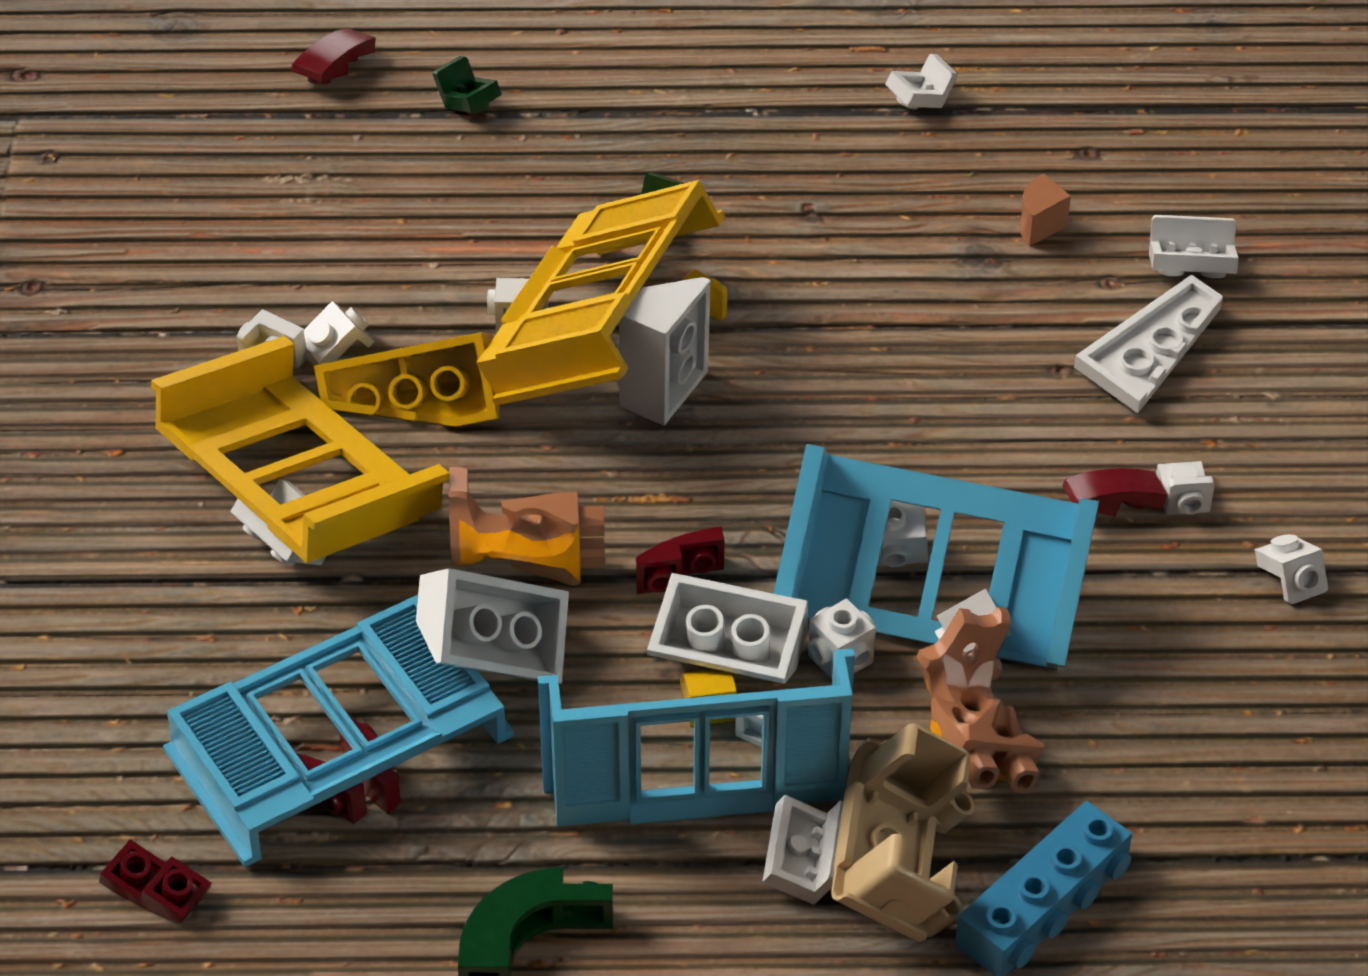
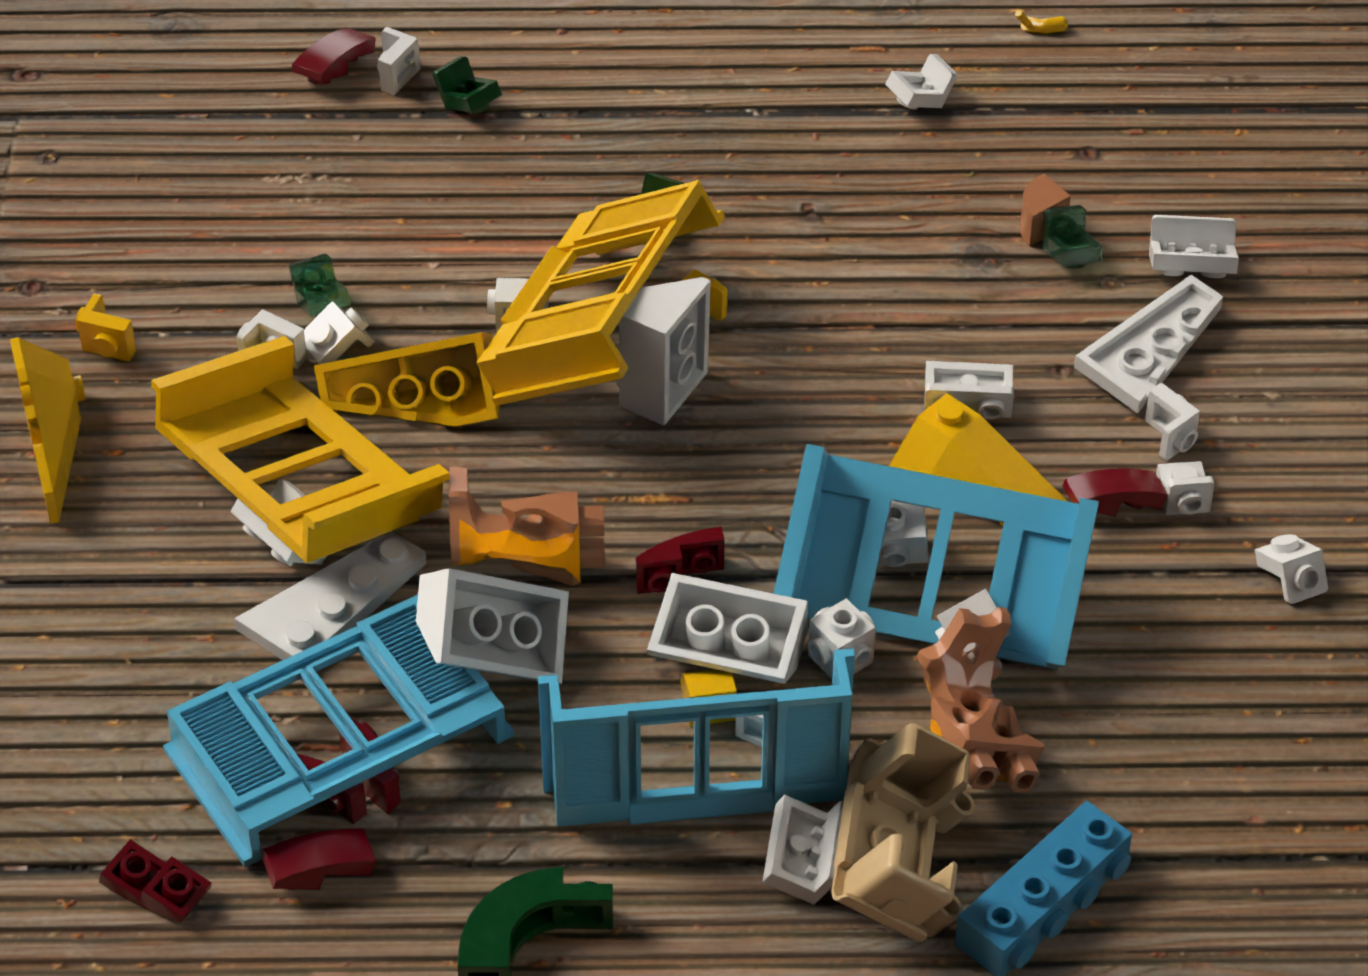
none -> yellow wedge [10,337,86,524]
none -> yellow bracket [75,293,136,362]
none -> white wing [234,531,427,660]
none -> dark red slope [262,828,376,890]
none -> clear green bracket [289,254,351,317]
none -> white bracket [377,27,421,95]
none -> yellow wedge [889,393,1068,527]
none -> white bracket [924,361,1014,419]
none -> yellow piece [1015,10,1068,34]
none -> clear green bracket [1043,205,1102,269]
none -> white bracket [1145,382,1200,461]

